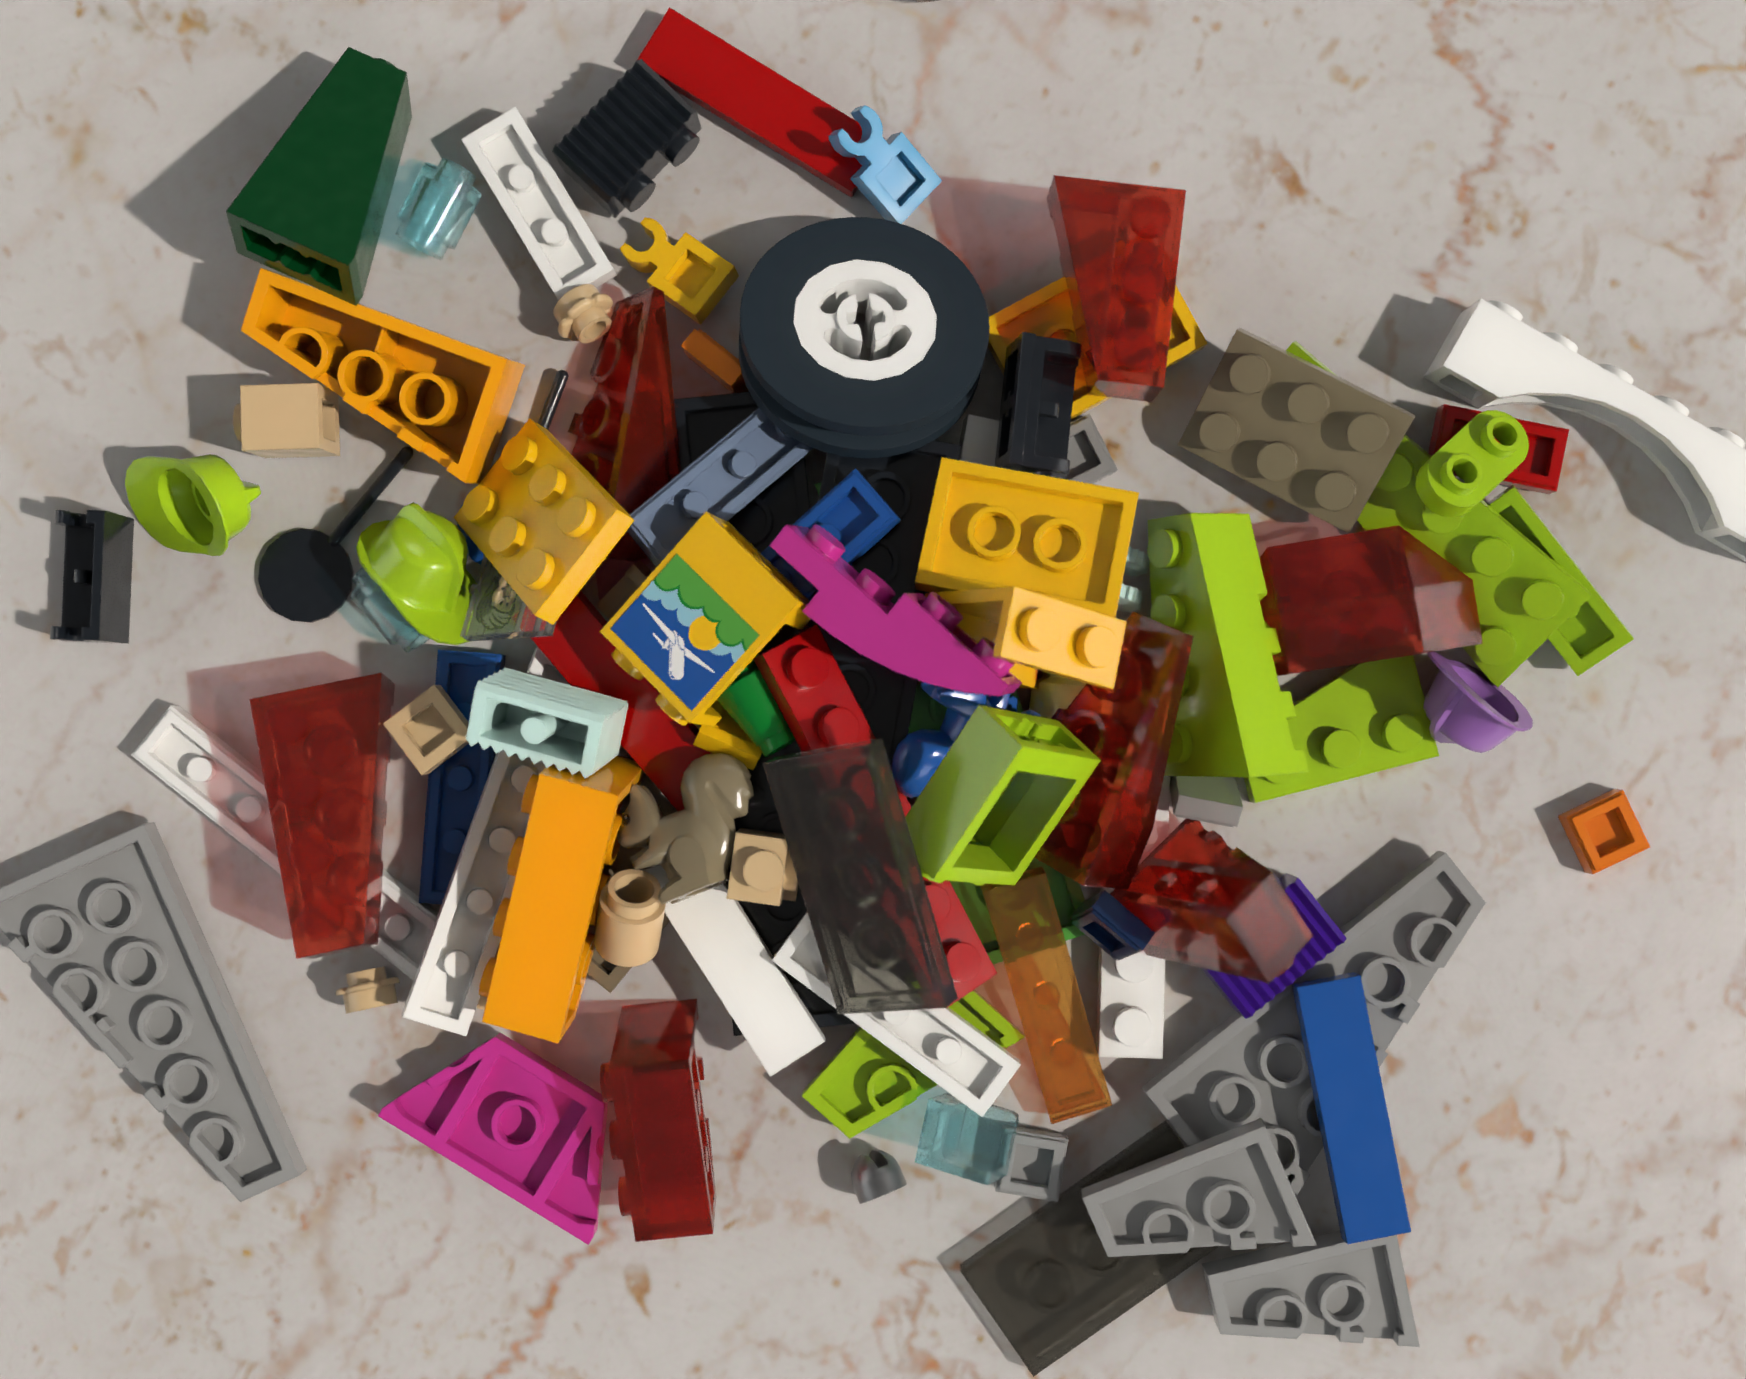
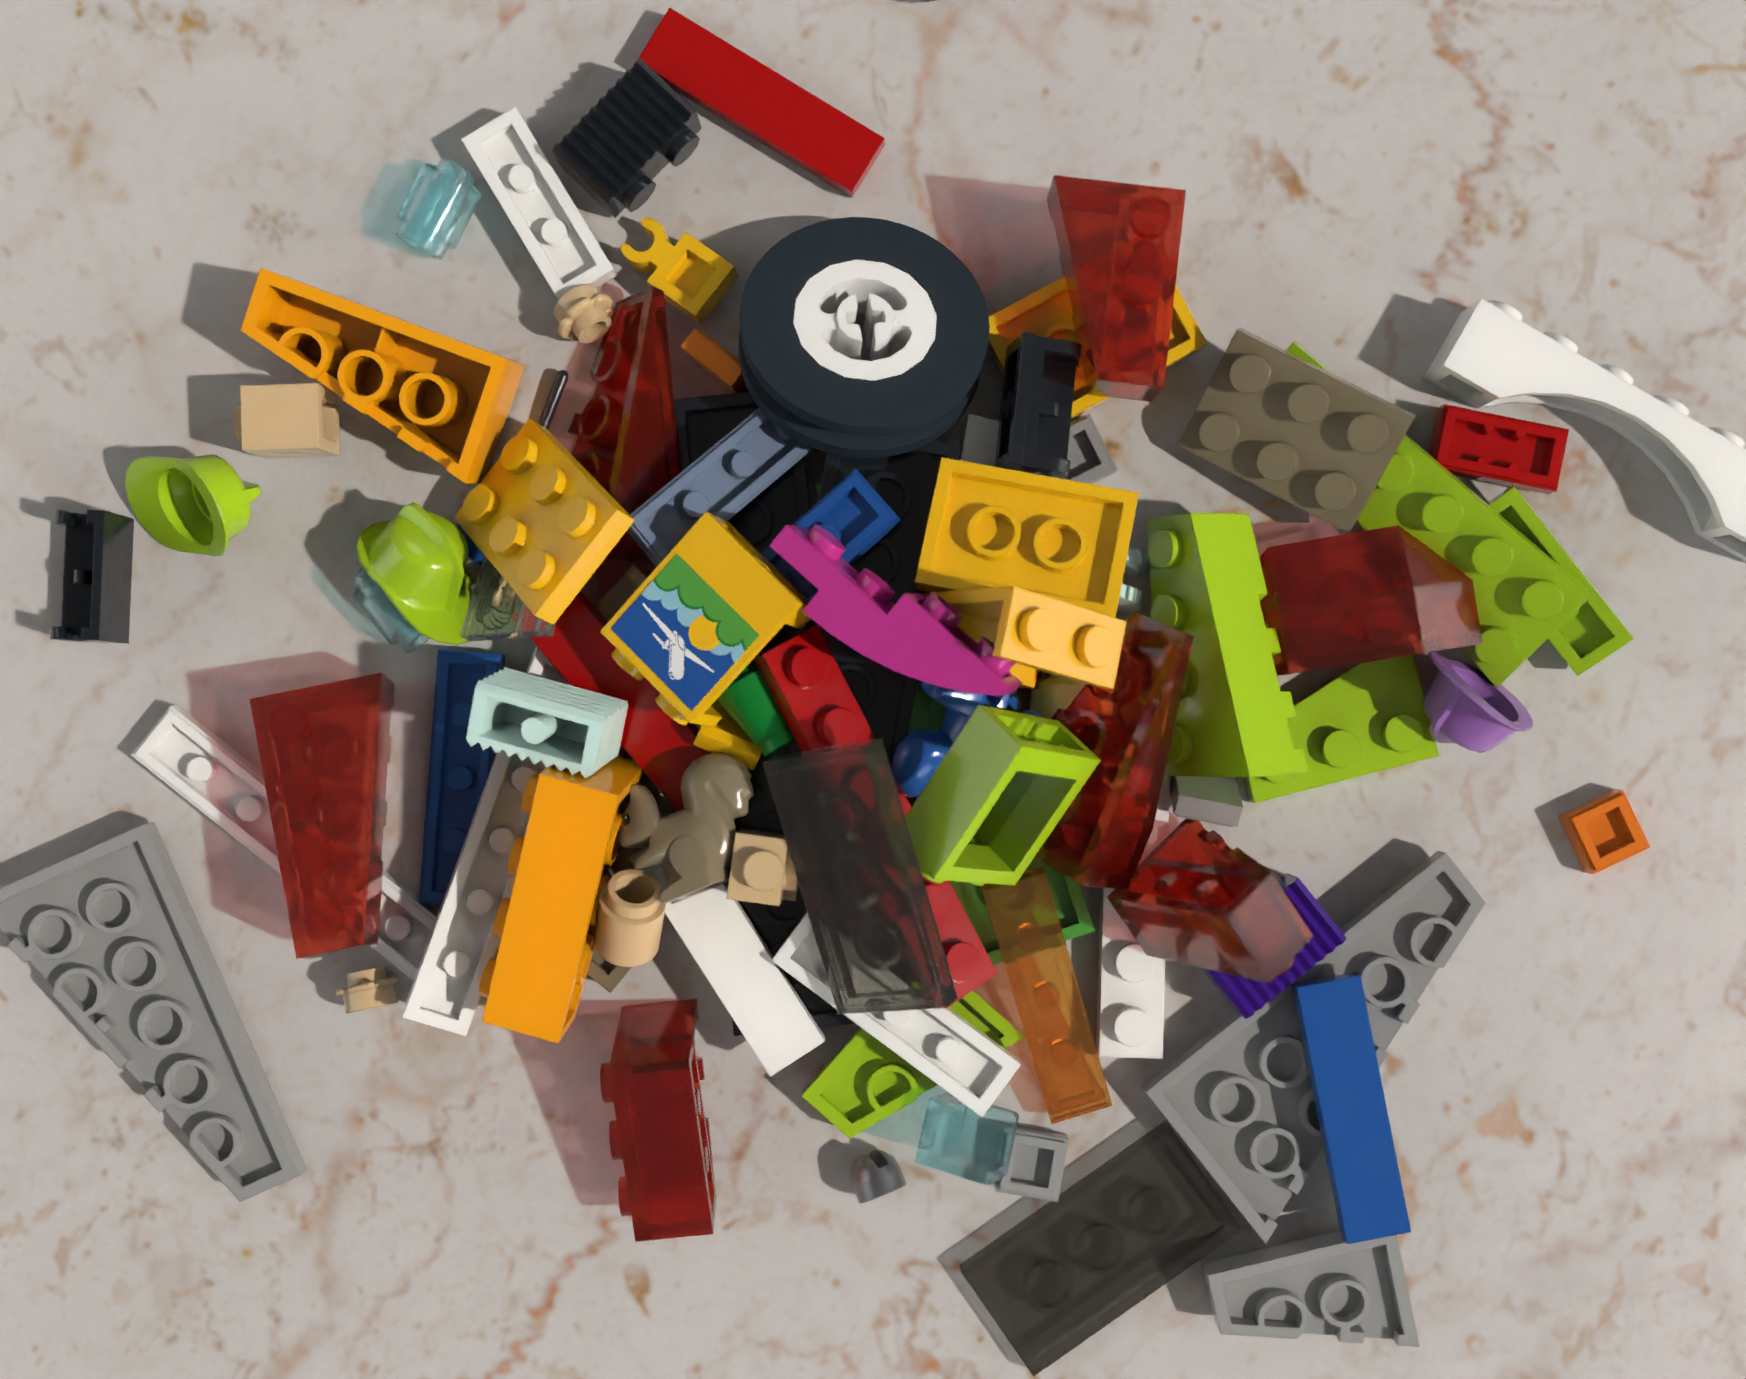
dark green slope [226,47,412,306] -> none
black piece [258,446,414,623] -> none
dark pink wing [378,1032,608,1245] -> none
tan plate [383,684,469,775] -> none
plate [828,105,942,224] -> none
dark blue tile [1070,890,1155,960] -> none
light grey wing [1081,1118,1317,1257] -> none
lime plate [1416,410,1529,518] -> none

